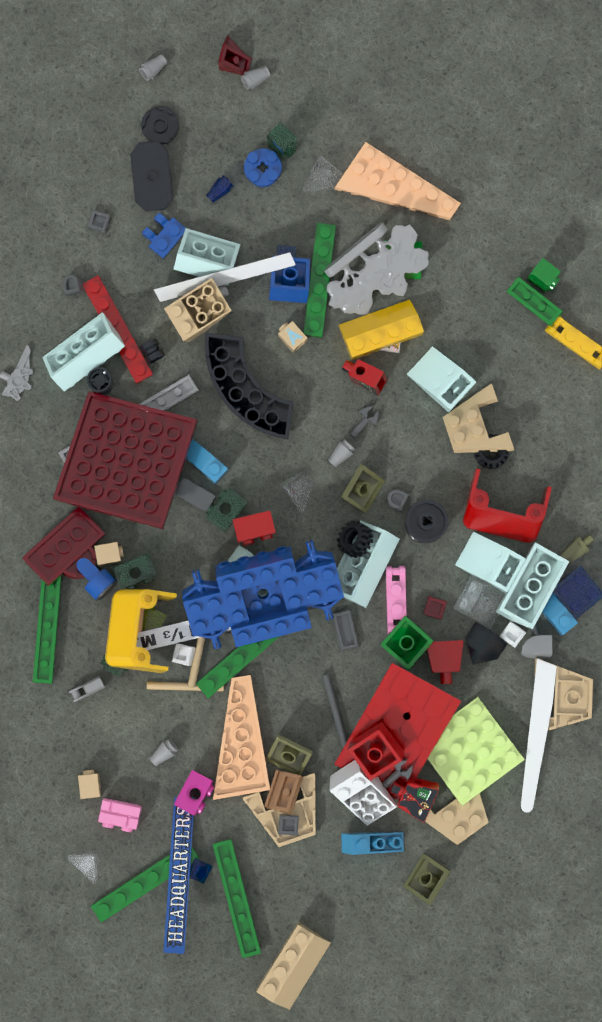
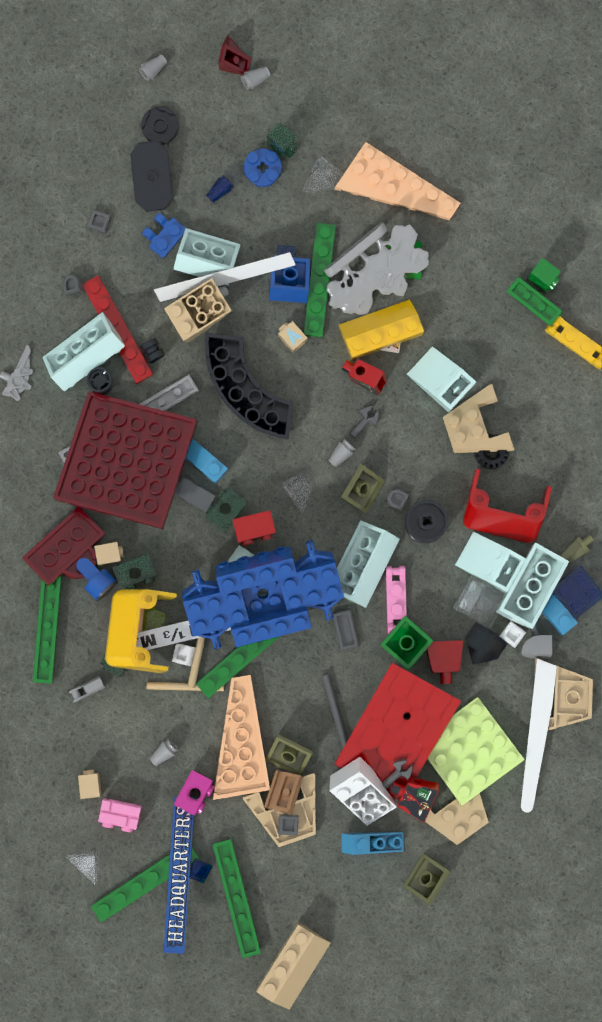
black tyre [337,520,374,558] -> none
red brick [347,721,405,781] -> none
dark red tile [423,596,447,620] -> none

